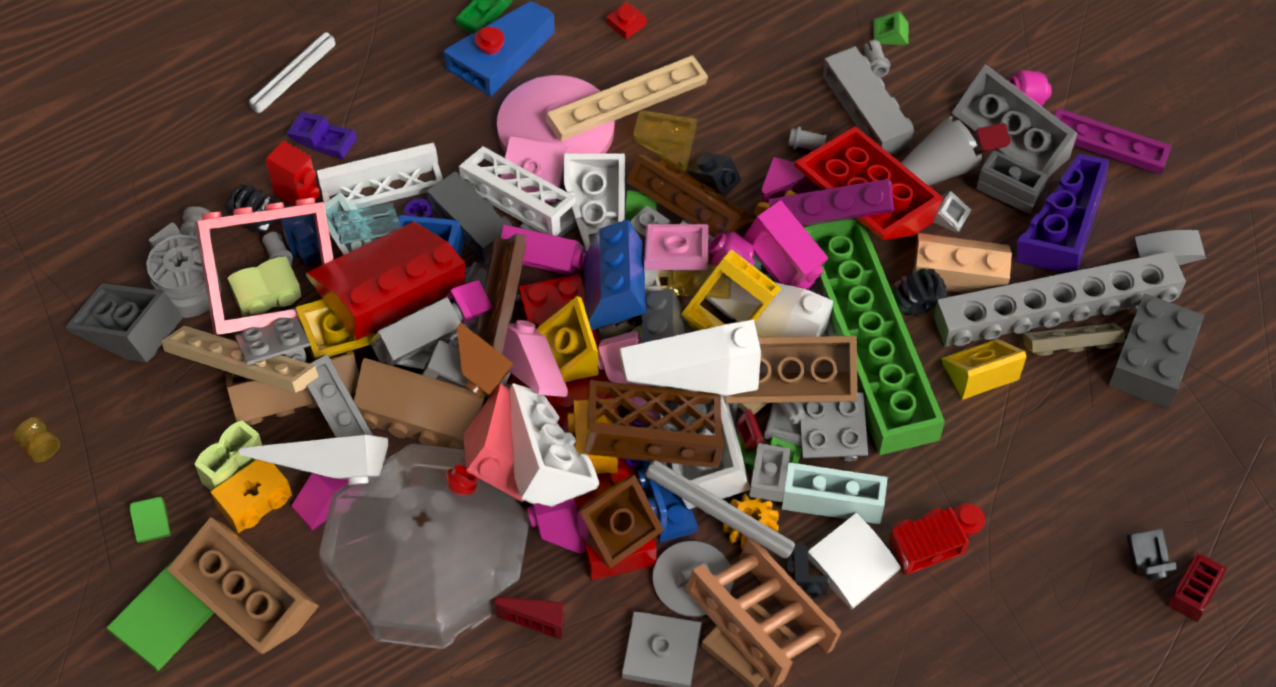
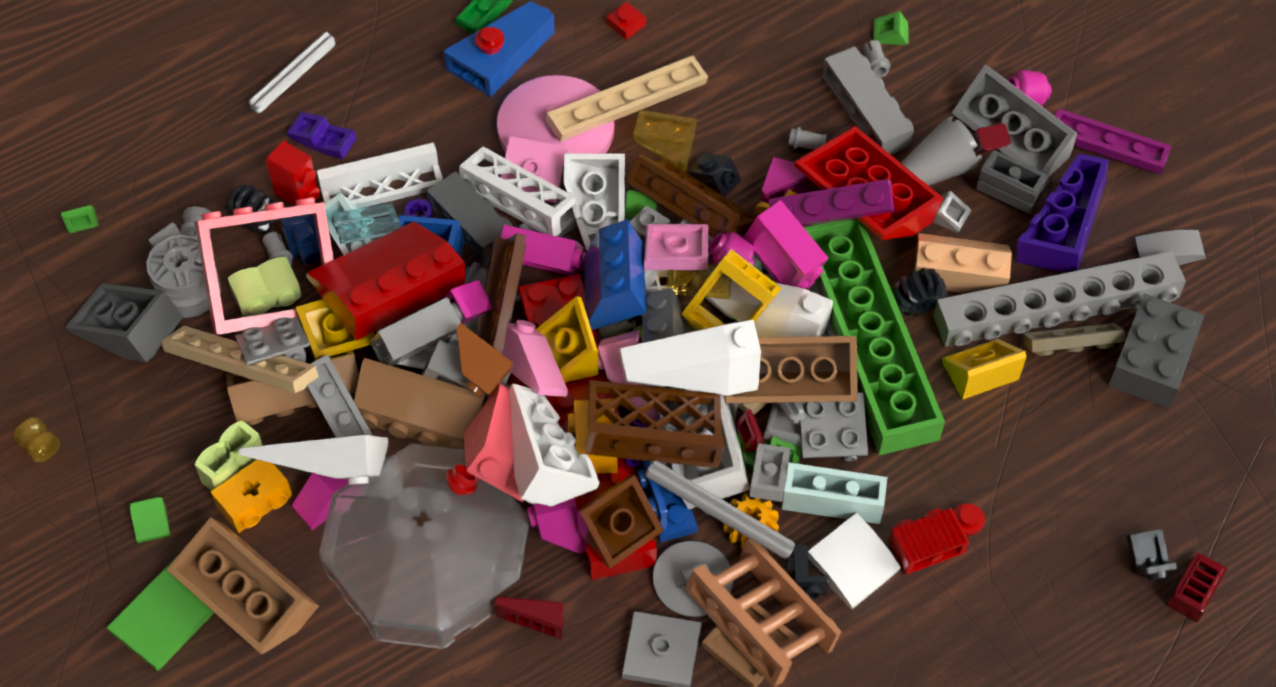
none -> bright green slope [61,205,99,233]

